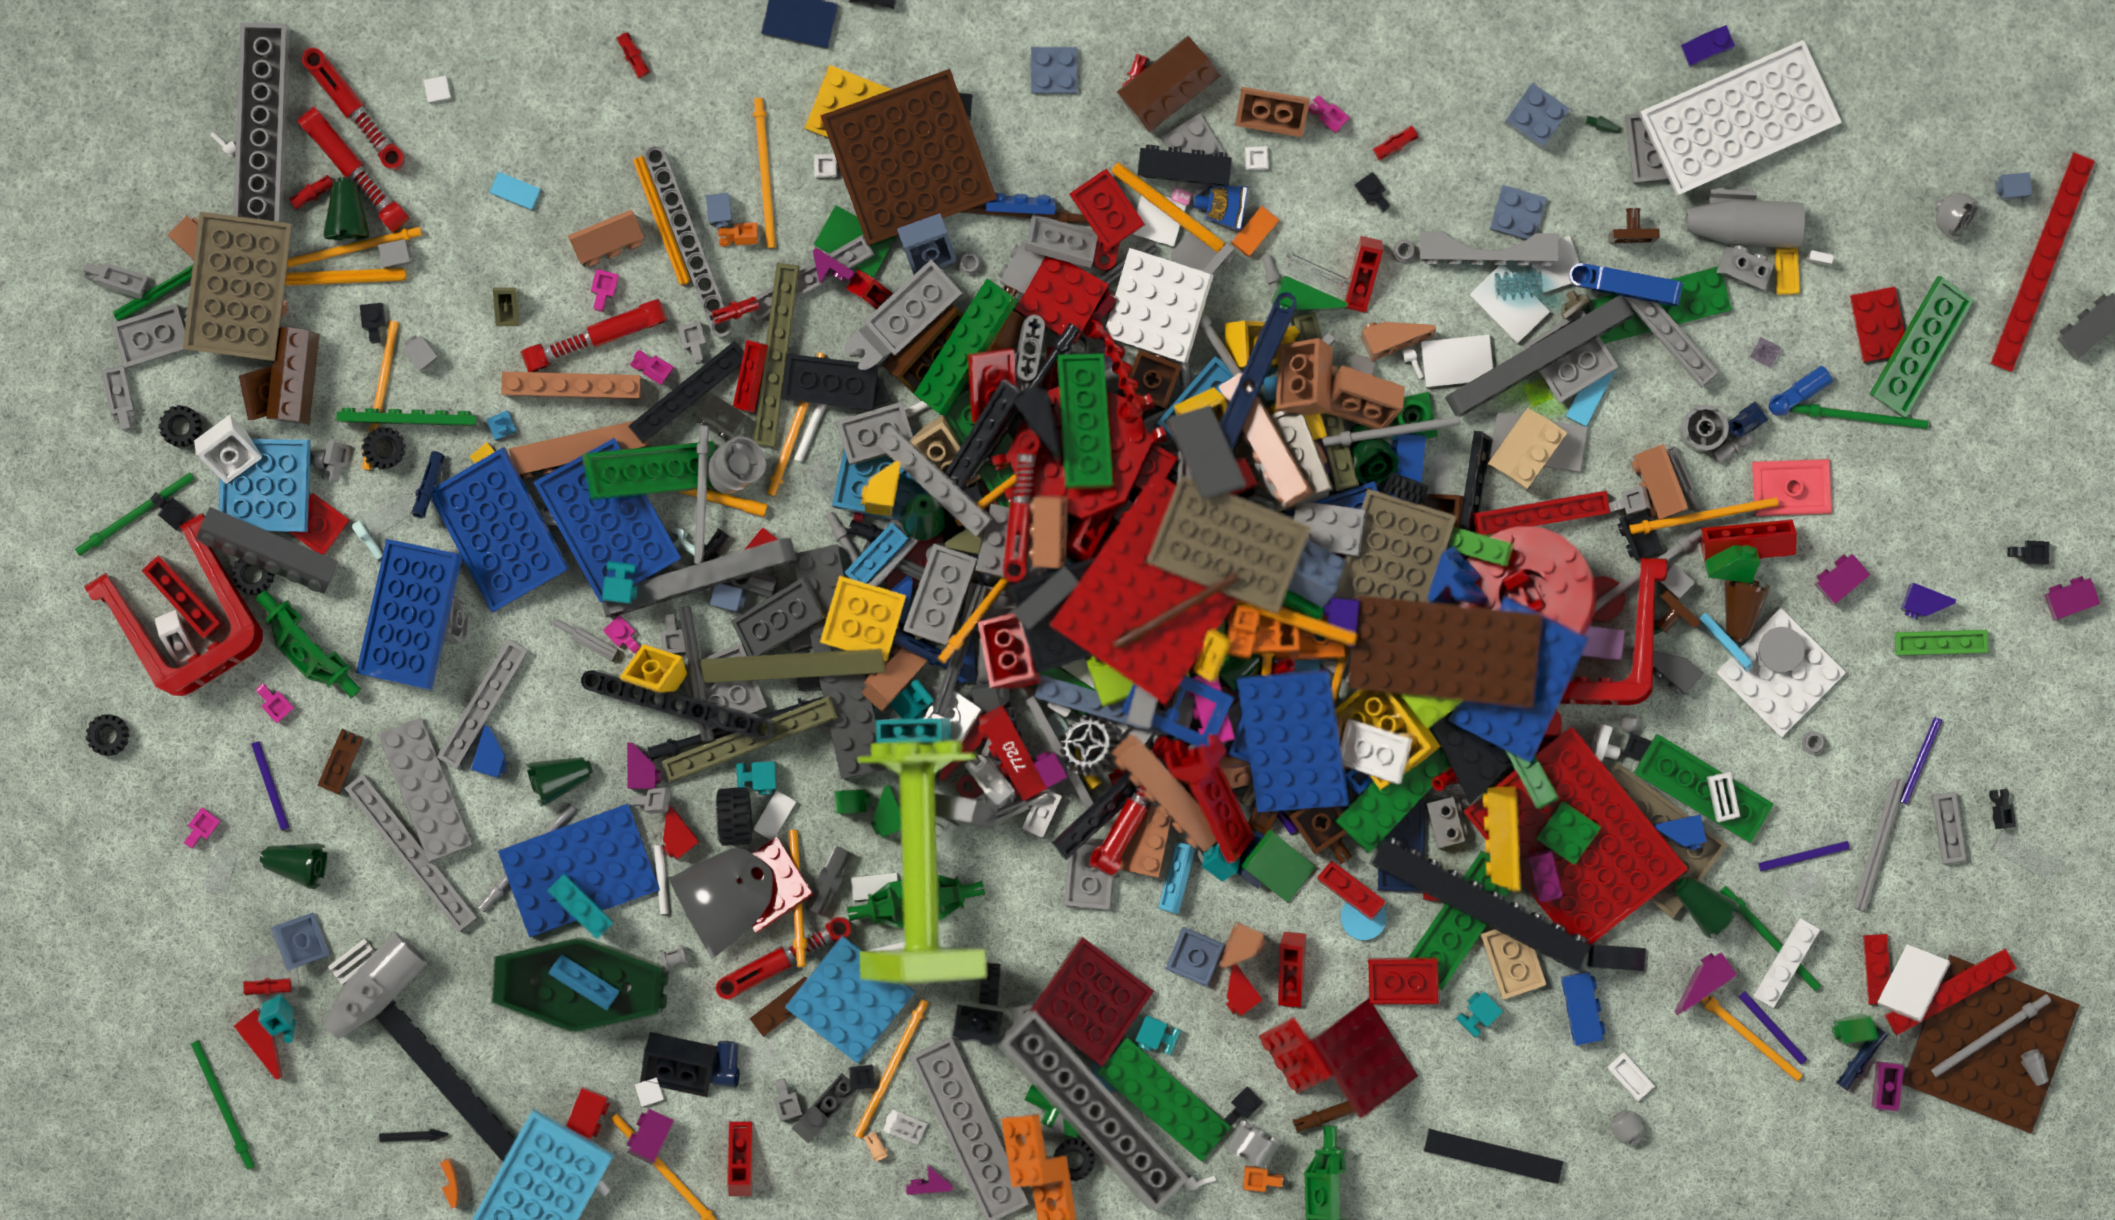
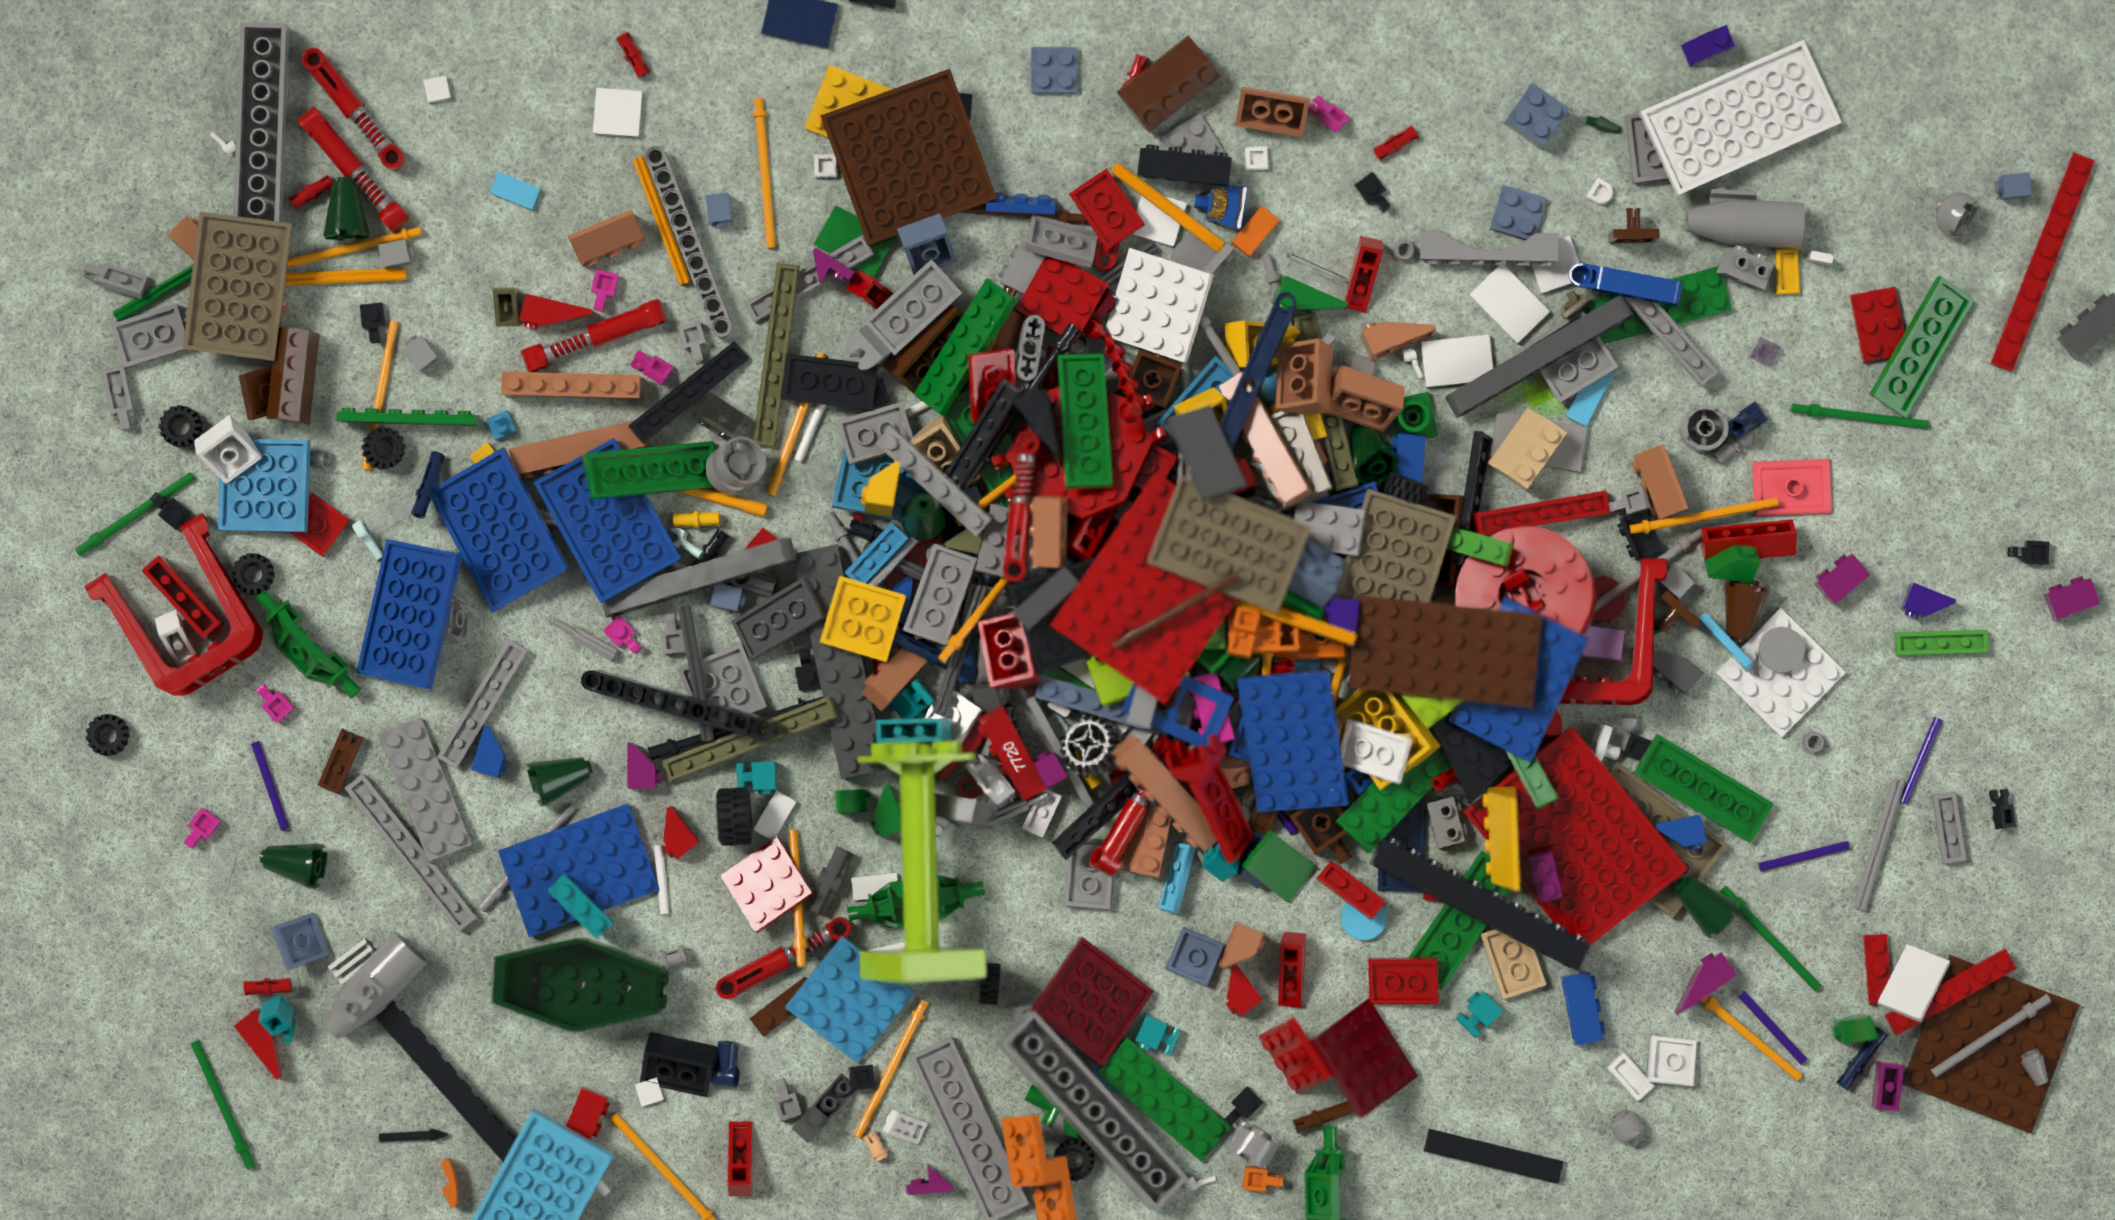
dark grey brick [196,507,338,594] -> none
light grey plate [322,440,352,483] -> none
dark azure plate [548,954,620,1010] -> none
teal brick [602,561,638,604] -> none
yellow slope [620,644,687,692] -> none
magenta brick [626,1108,674,1165] -> none
light grey plate [632,788,671,814] -> none
dark grey piece [668,848,772,959] -> none
light grey bar [694,426,711,564] -> none
olive tile [700,649,886,683] -> none
red pin [712,296,759,324] -> none
orange plate [718,222,758,247] -> none
red plate [733,340,768,412] -> none
black plate [952,1004,1003,1046] -> none
light grey plate [958,252,981,275] -> none
bright pink sticker [1171,187,1192,206] -> none
yellow plate [1193,629,1231,682] -> none
light grey bar [1323,416,1461,447] -> none
blue piece [1428,546,1489,605] -> none
clear light blue piece [1494,268,1543,301] -> none
green plate [1536,800,1601,865] -> none
black tile [1587,944,1646,971] -> none
light grey axle [1666,446,1700,513] -> none
white tile [1707,771,1740,822] -> none
white plate [1753,917,1820,1008] -> none
blue piece [1769,366,1833,416] -> none
none -> red slope [519,294,594,330]
none -> white tile [593,88,643,137]
none -> yellow pin [673,511,721,529]
none -> white tile [1586,177,1613,205]
none -> white tile [1647,1036,1697,1087]

